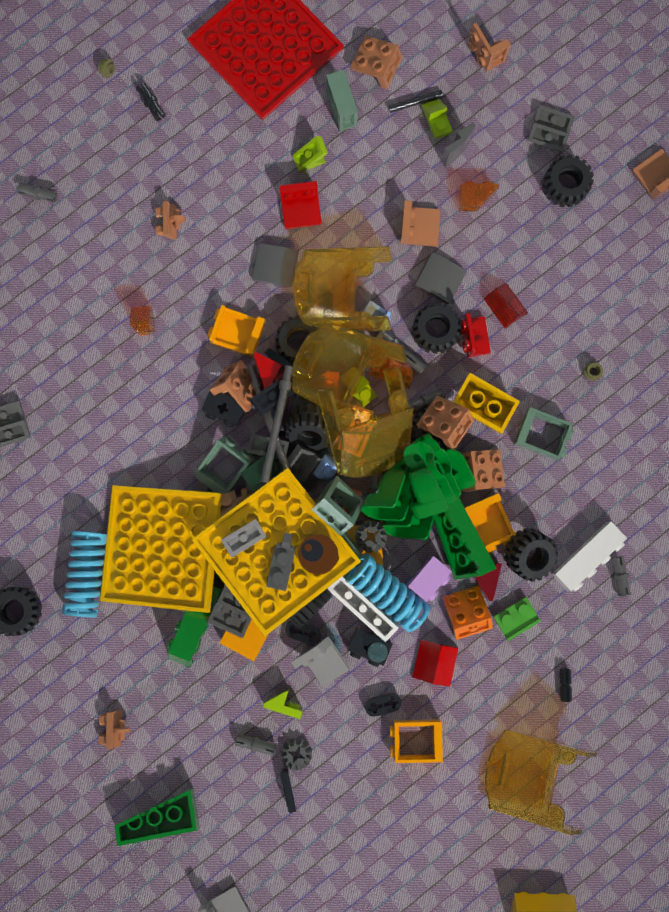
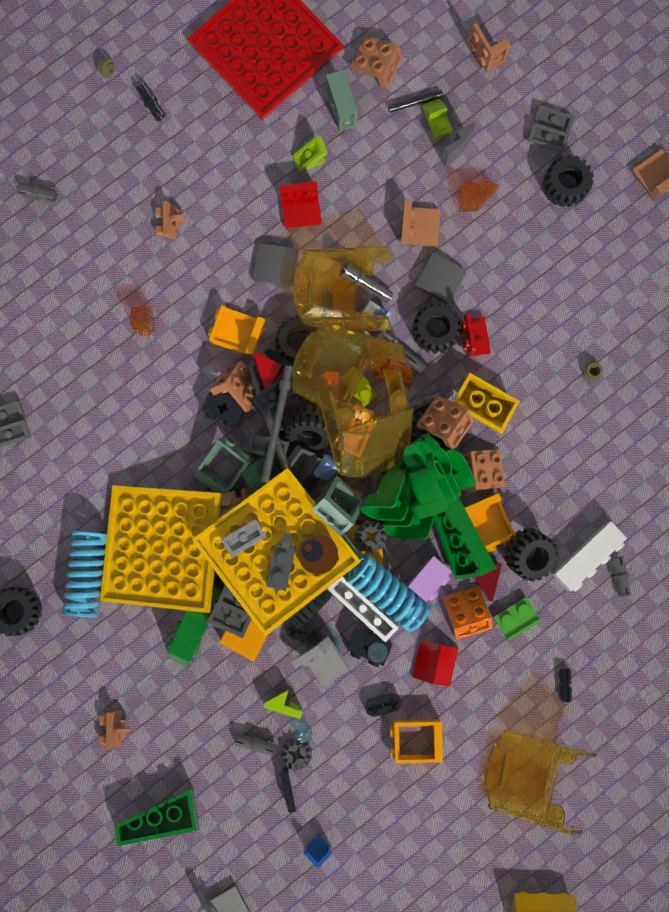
clear red panel [483,283,528,329] -> none
sand green window [514,407,574,461] -> none
none -> clear light blue plate [293,724,313,743]
none -> blue panel [304,834,332,868]
none -> dark grey pin [339,262,393,303]

